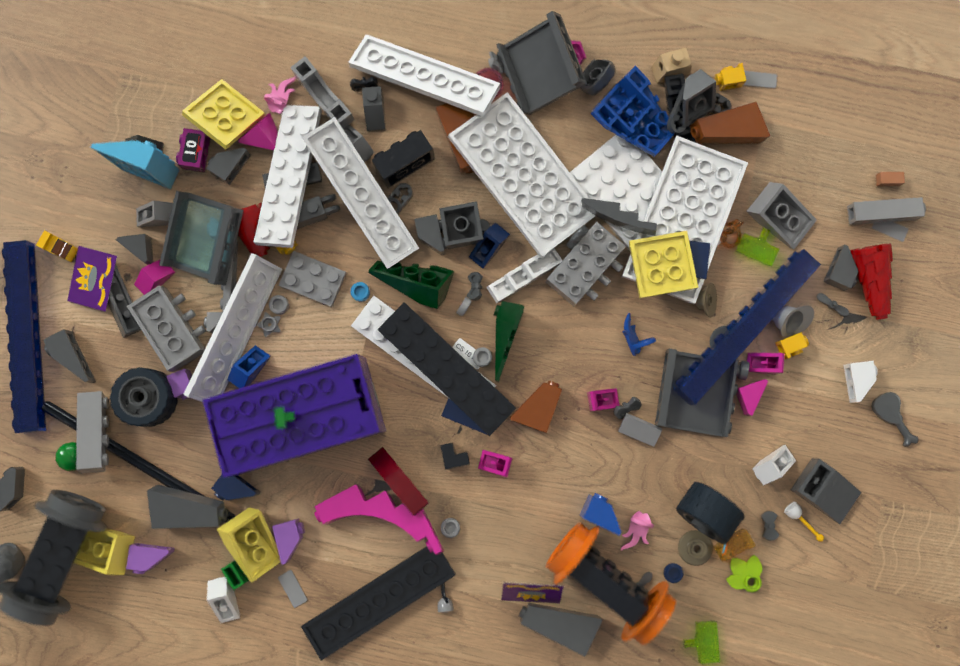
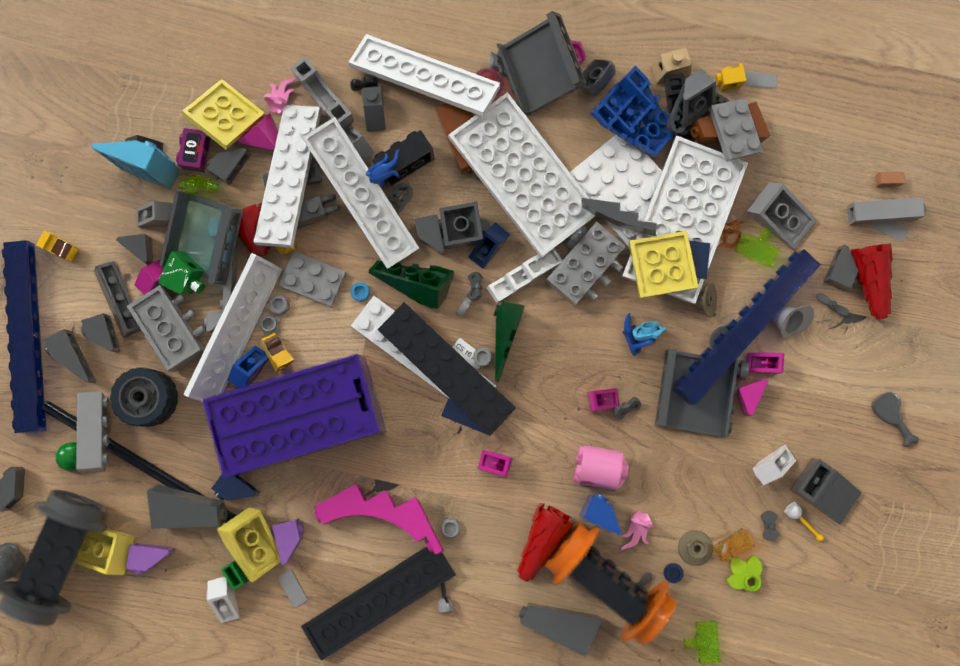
dark purple sticker [67,246,117,312] -> none
medium lavender brick [166,369,192,400] -> none
green tile [273,407,295,429] -> none
dark red slope [368,447,429,516] -> none
black piece [440,443,470,470] -> none
dark purple sticker [501,583,564,603] -> none
dark orange slope [510,381,562,433] -> none
light grey tile [618,413,662,447] -> none
black wheel [676,482,745,544] -> none
yellow brick [775,332,809,360] -> none
white slope [843,361,878,403] -> none
none -> dark grey slope [81,313,121,353]
none -> green torso [157,251,205,294]
none -> clear neon green plate [179,175,219,194]
none -> yellow leg [261,333,293,372]
none -> blue piece [366,149,400,188]
none -> red cone [517,503,574,582]
none -> bright pink cylinder [573,445,628,491]
none -> medium azure animal [632,321,667,341]
none -> light grey plate [708,98,763,162]

